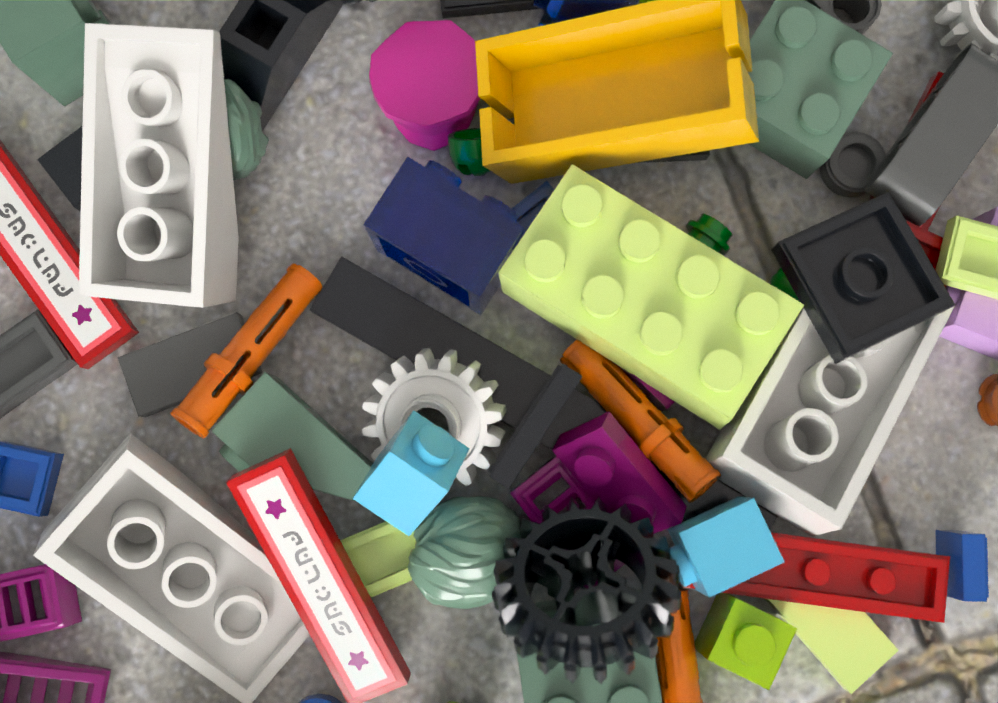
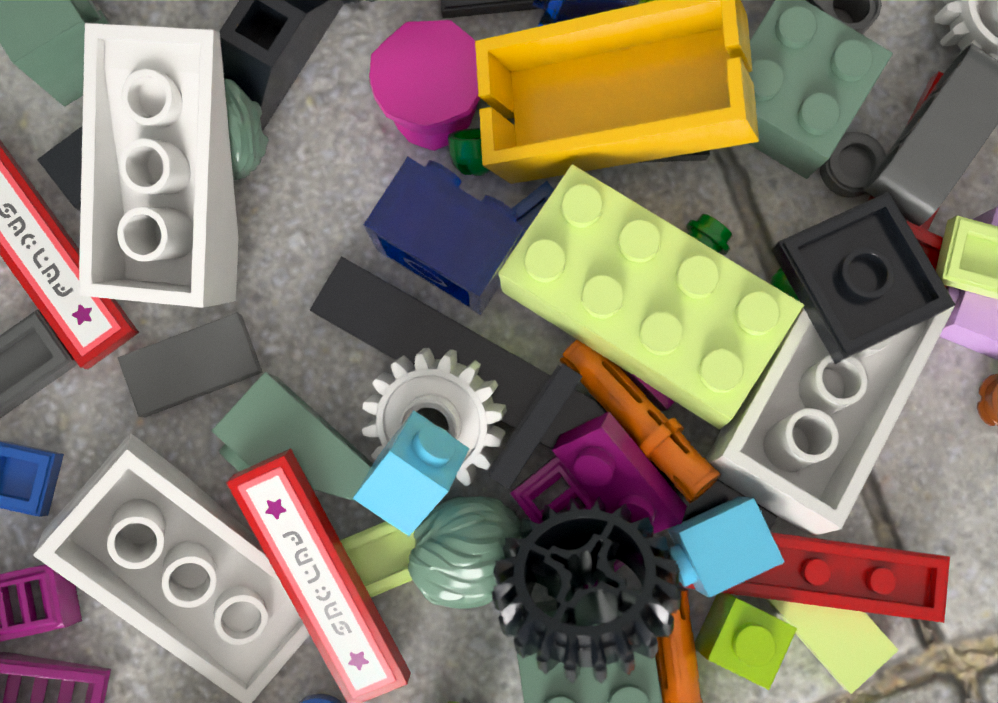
orange pin [170,263,323,439] -> none
blue tile [935,530,989,602] -> none

